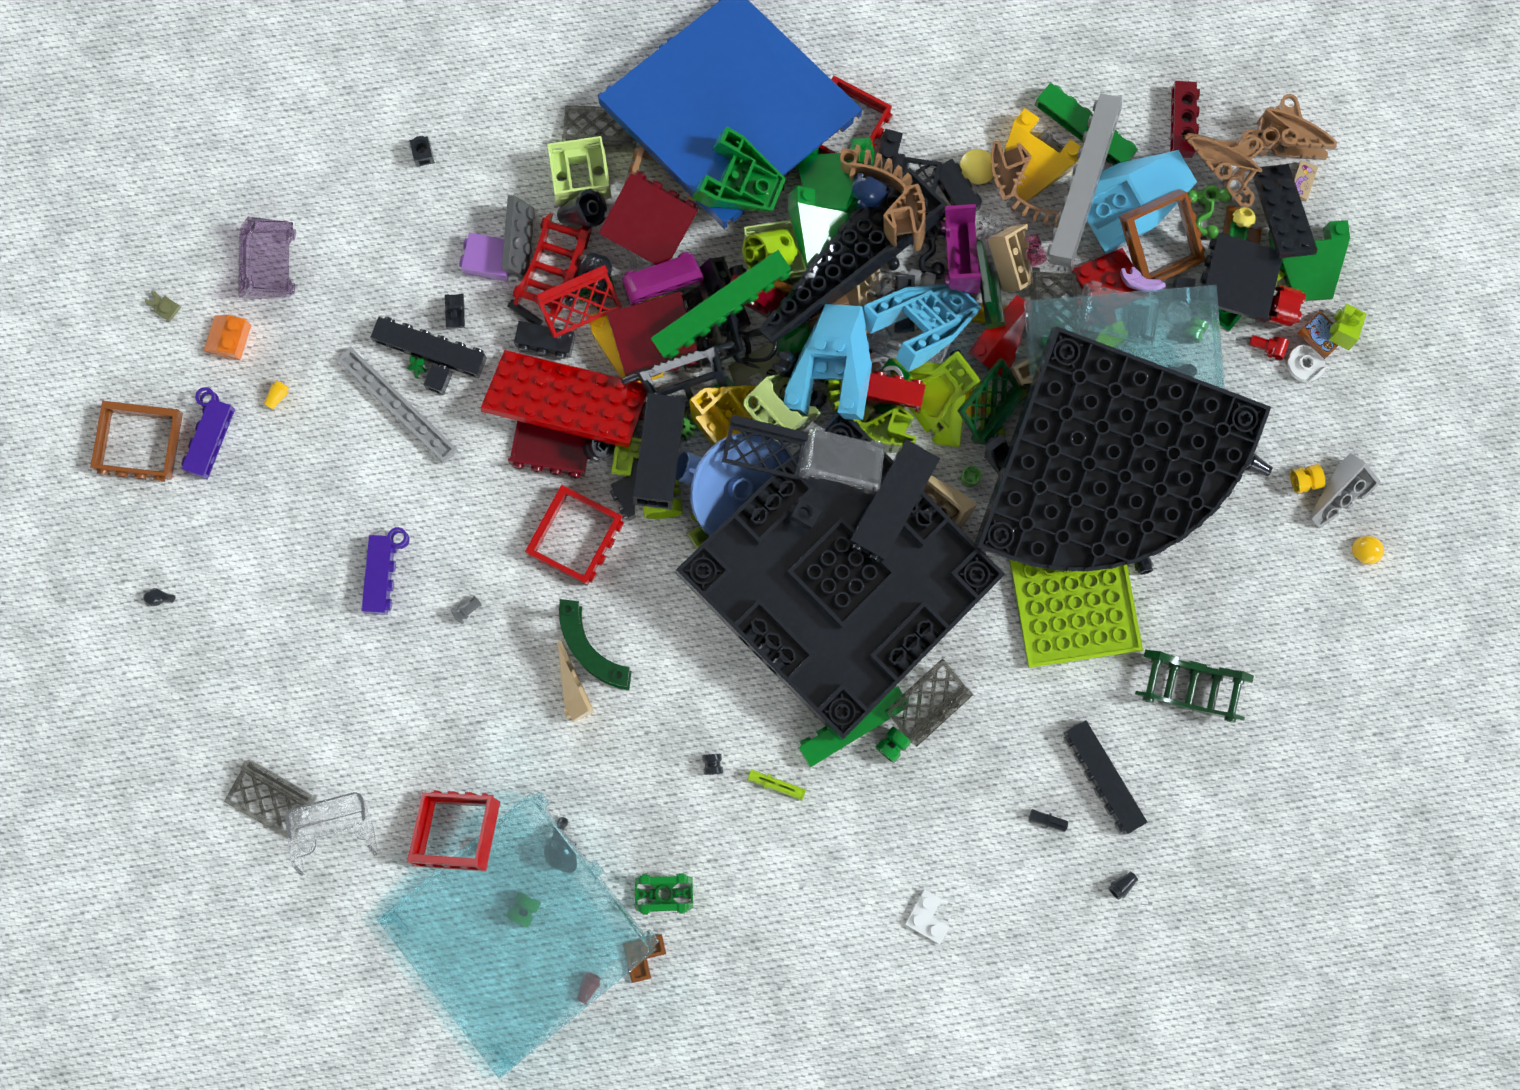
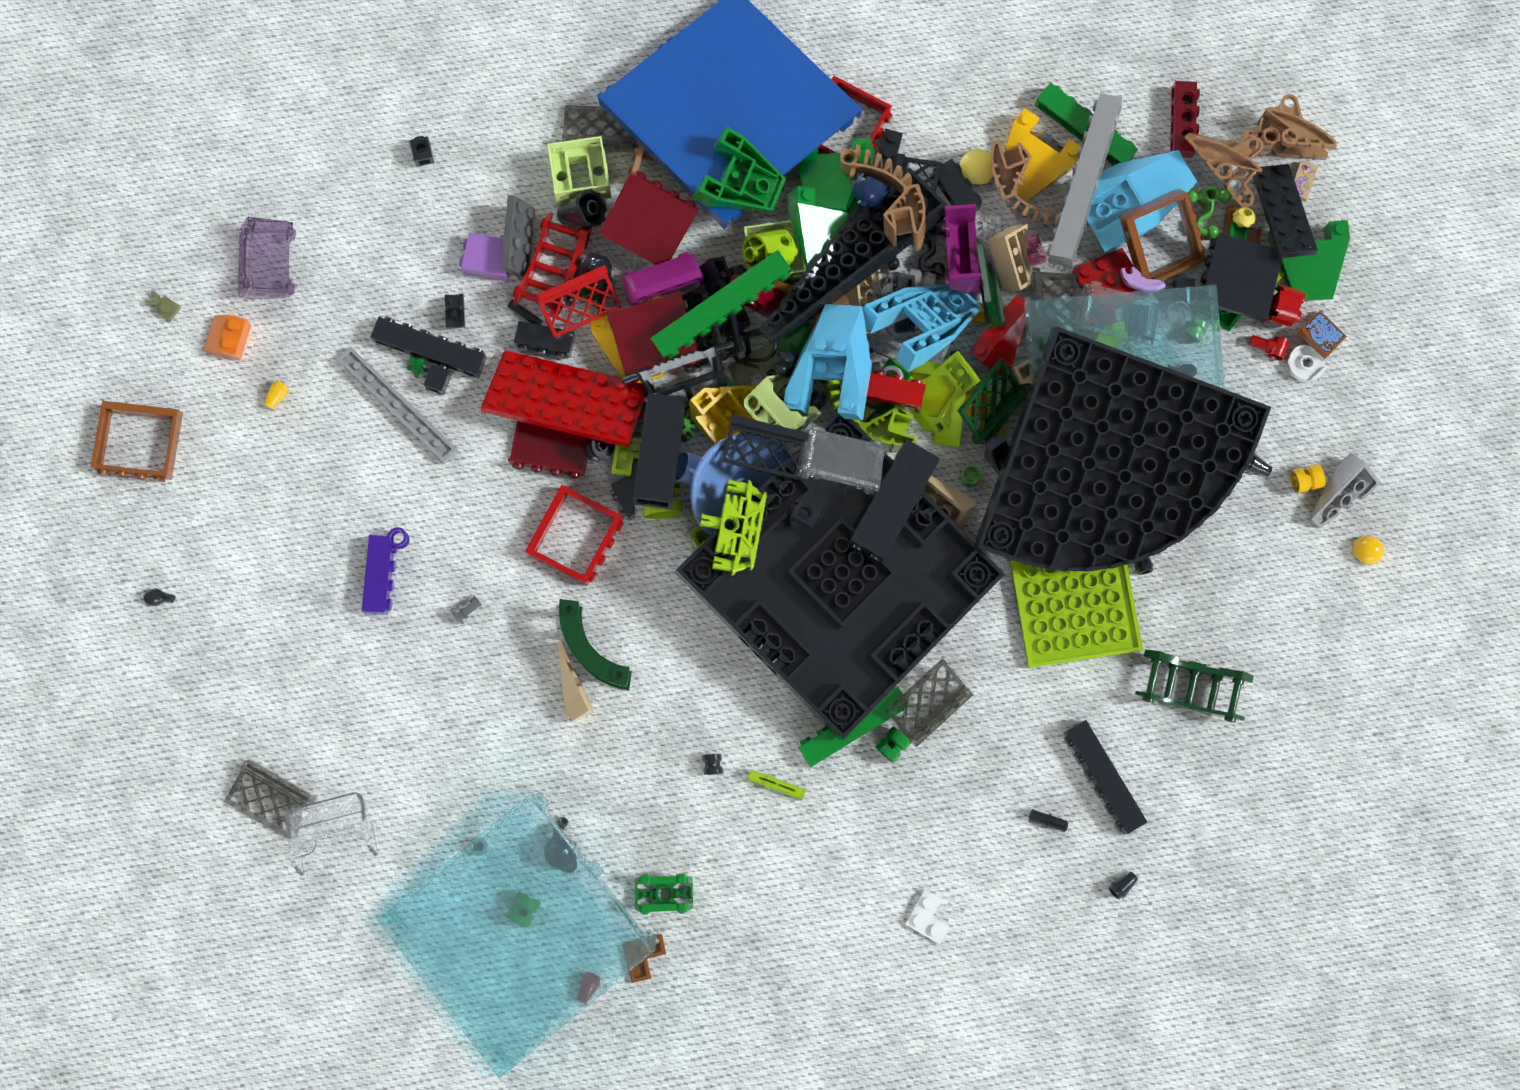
dark purple hinge [181,387,235,480] -> none
red window [407,790,500,872] -> none
lime brick [1329,304,1367,351] -> none
none -> lime piece [700,479,767,576]

